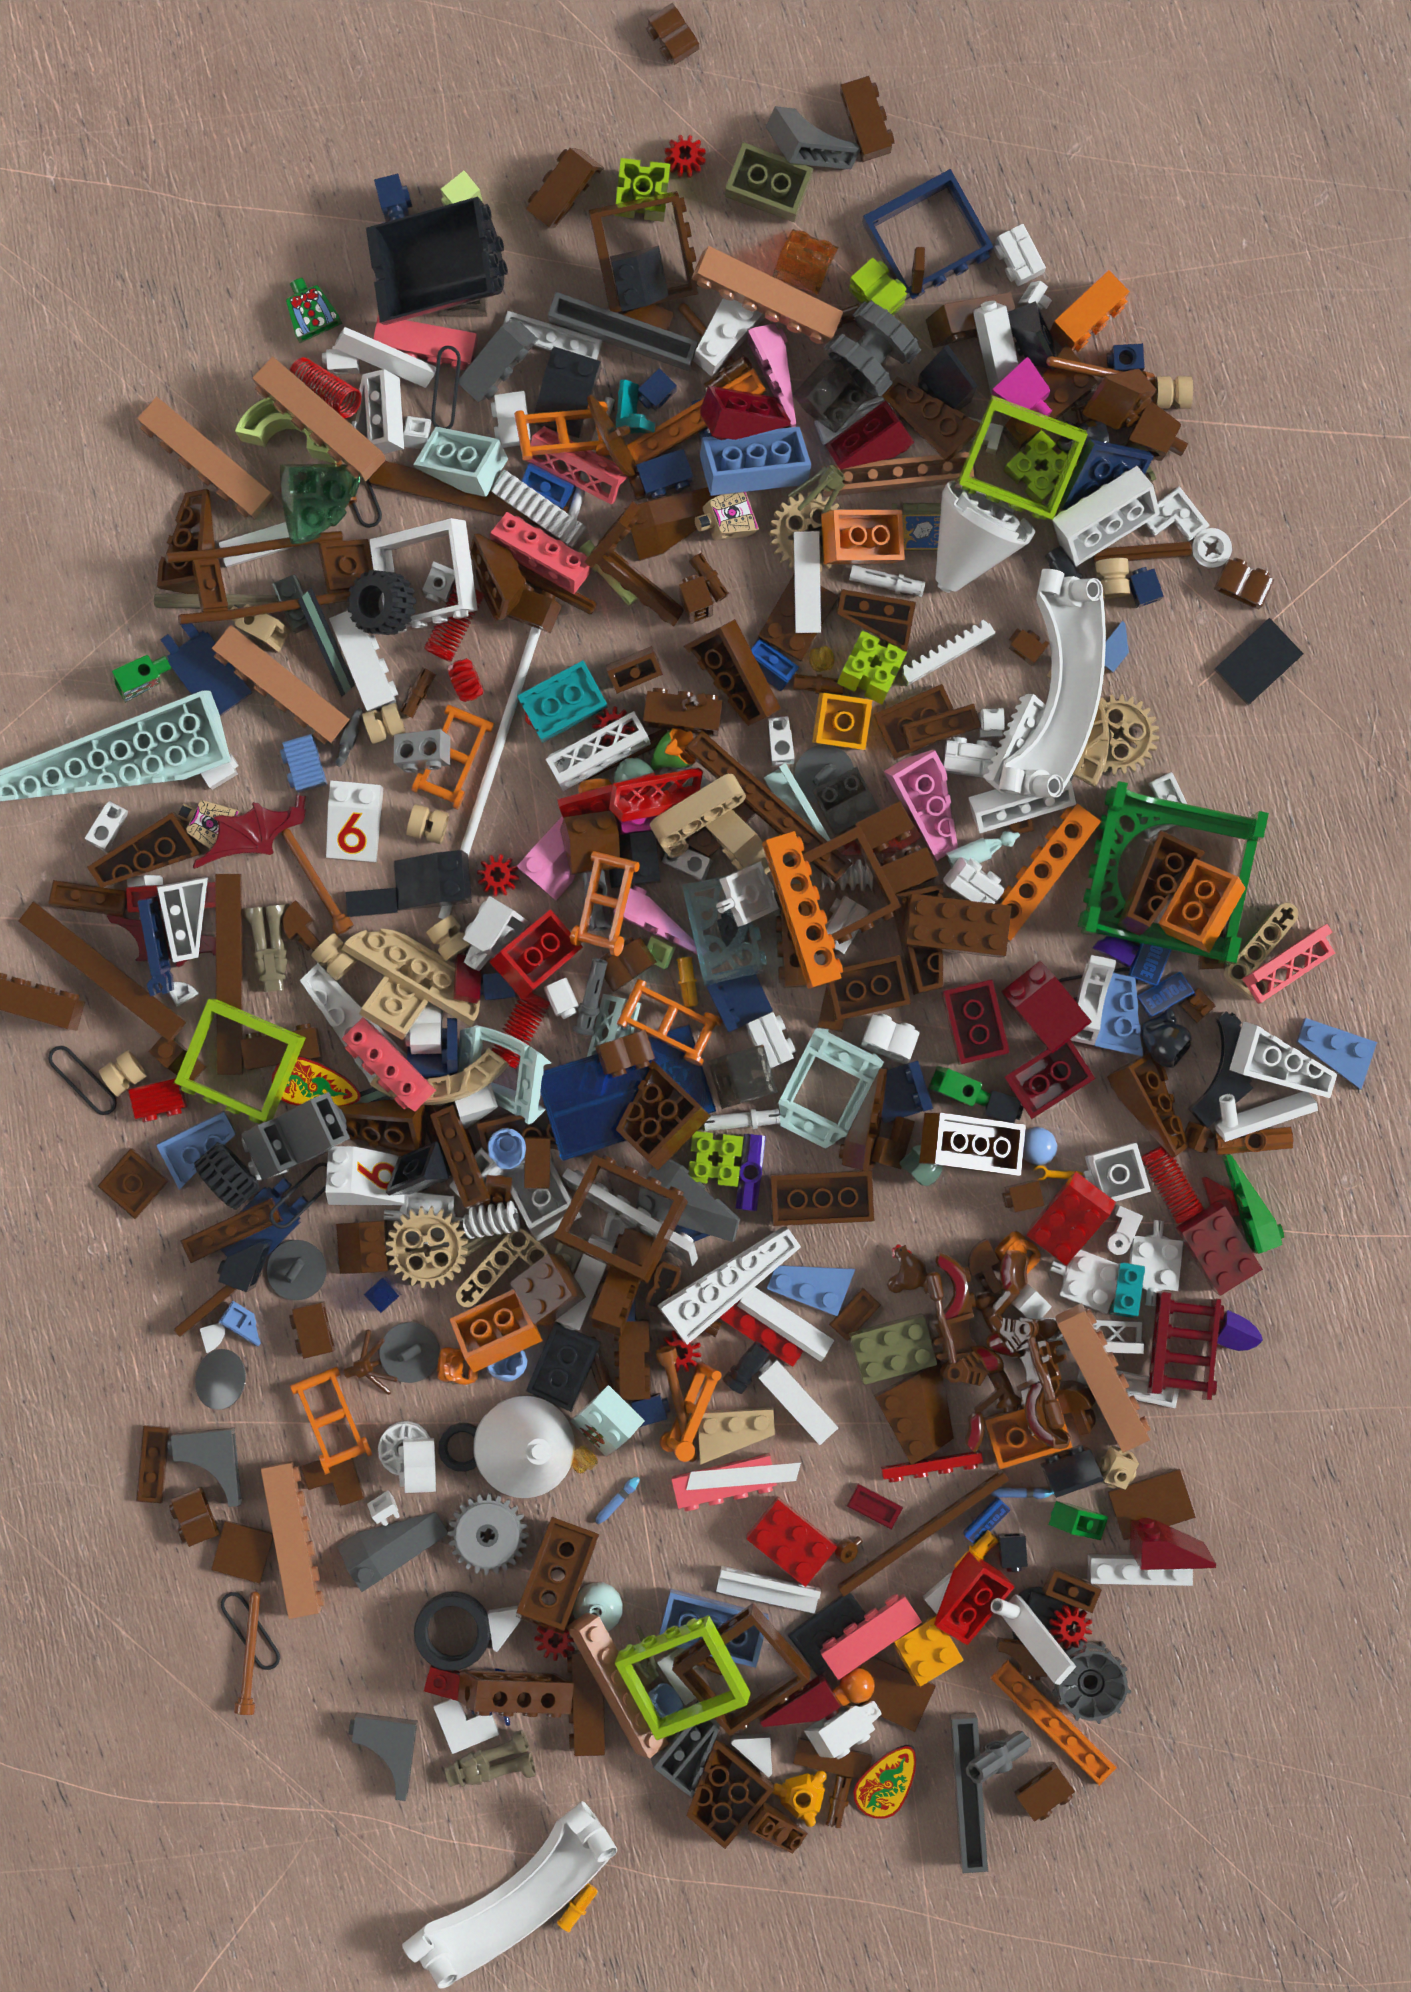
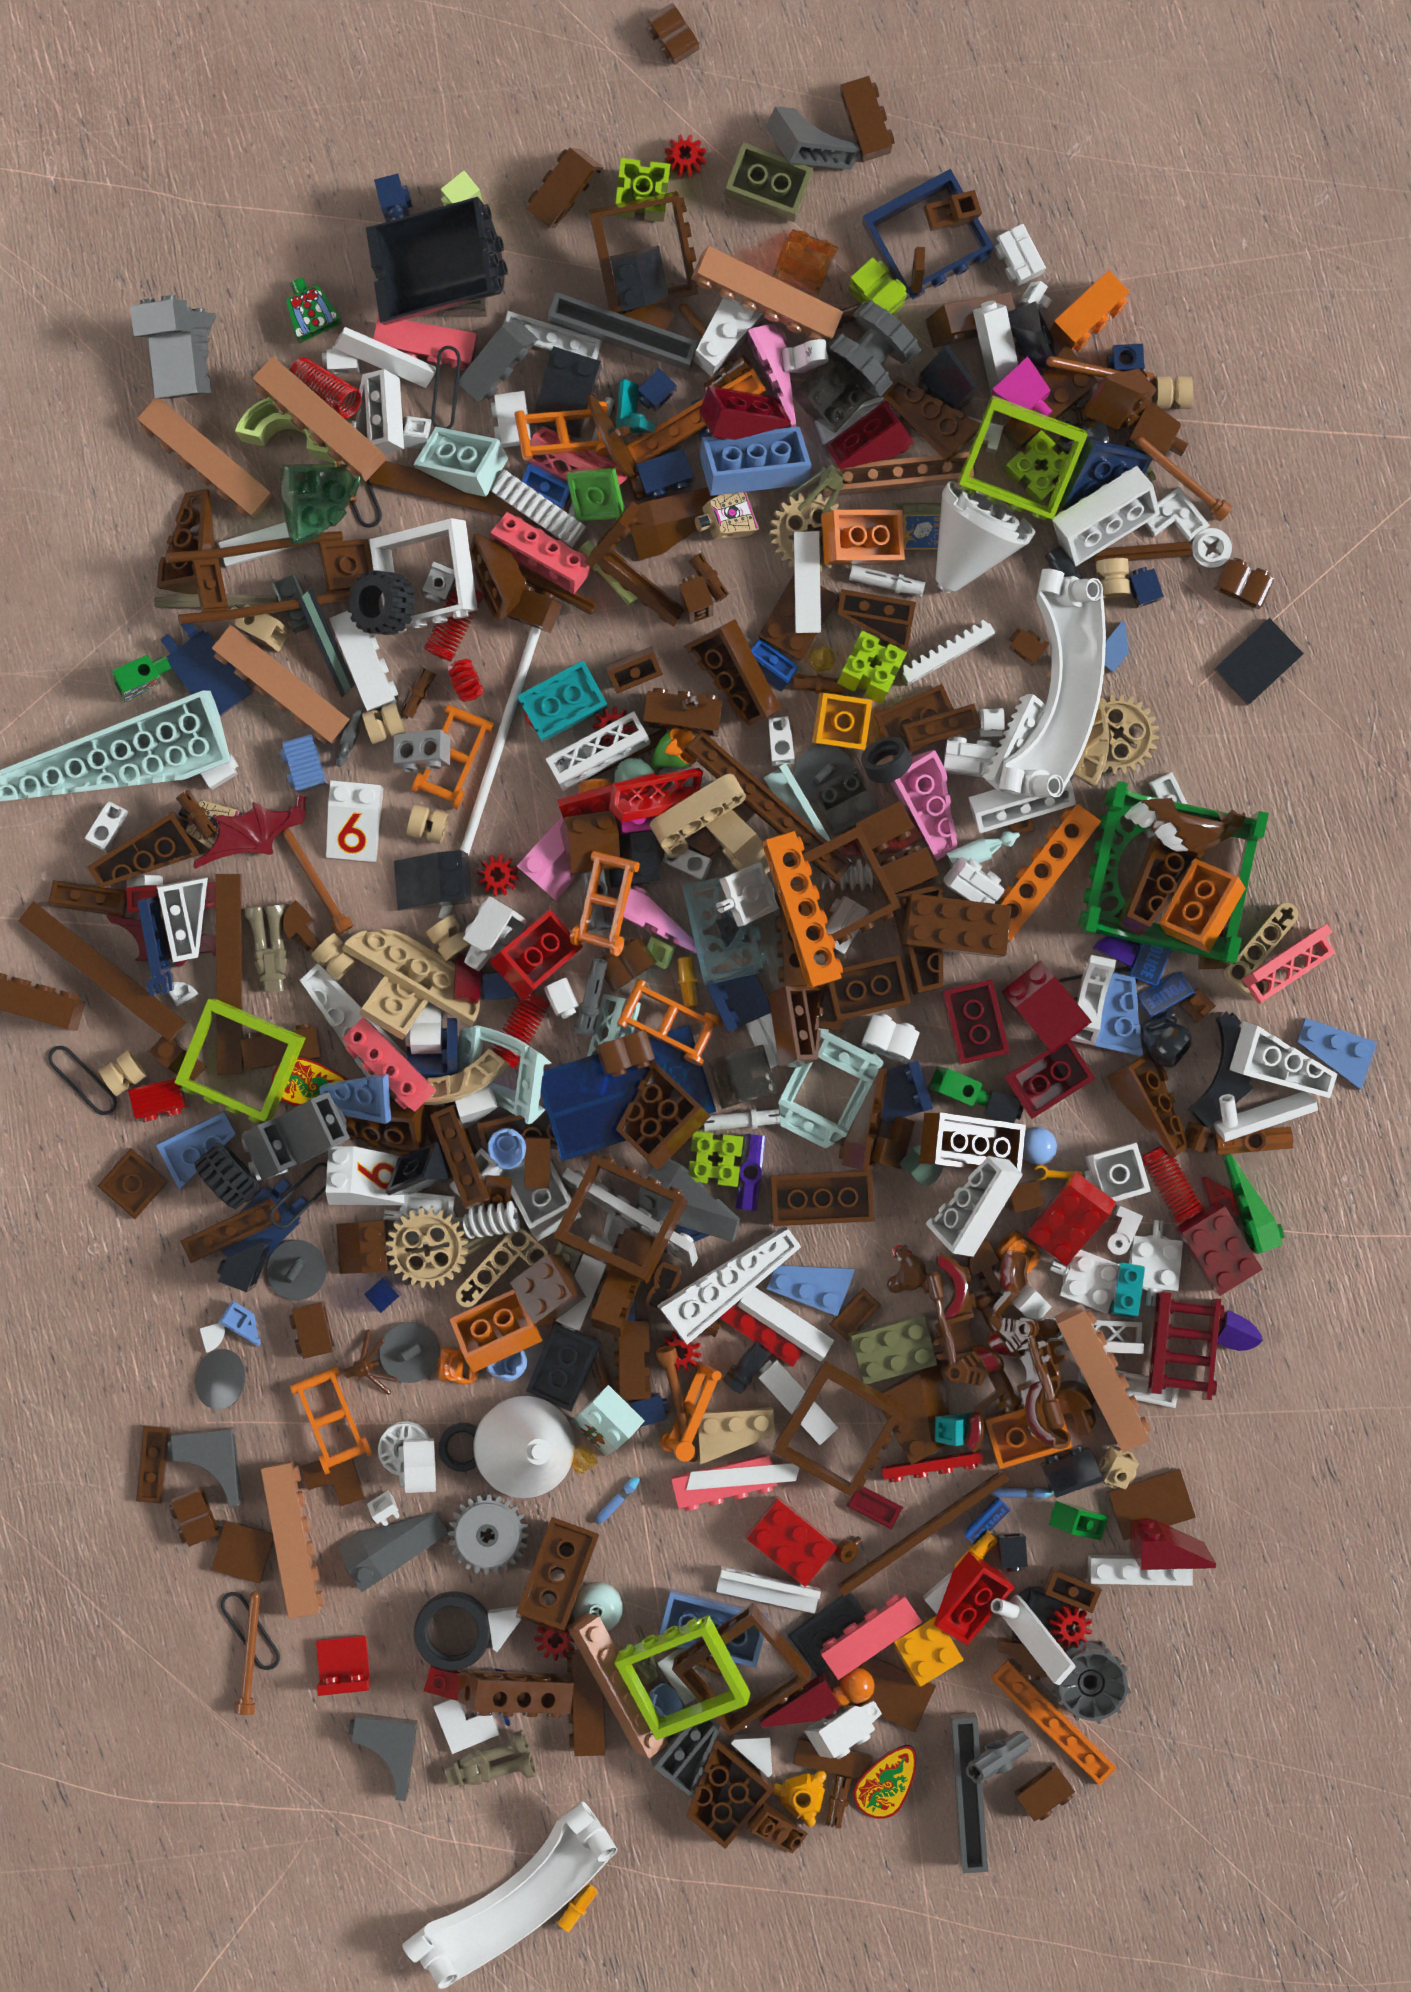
reddish brown tile [174,1285,238,1337] -> none
black tile [345,888,398,917] -> none
none -> brick [130,295,216,399]
none -> reddish brown pin [176,790,218,840]
none -> red bracket [316,1635,371,1696]
none -> medium blue wing [320,1074,391,1124]
none -> bright green tile [566,468,625,521]
none -> reddish brown wedge [768,986,826,1067]
none -> reddish brown window [772,1360,905,1497]
none -> white leg [781,339,829,373]
none -> black tyre [861,736,912,783]
none -> reddish brown brick [923,190,982,231]
none -> white wedge [925,1156,1023,1257]
none -> teal bracket [935,1412,973,1446]
none -> reddish brown animal [1124,798,1246,852]
none -> dark orange piece [1135,437,1232,521]

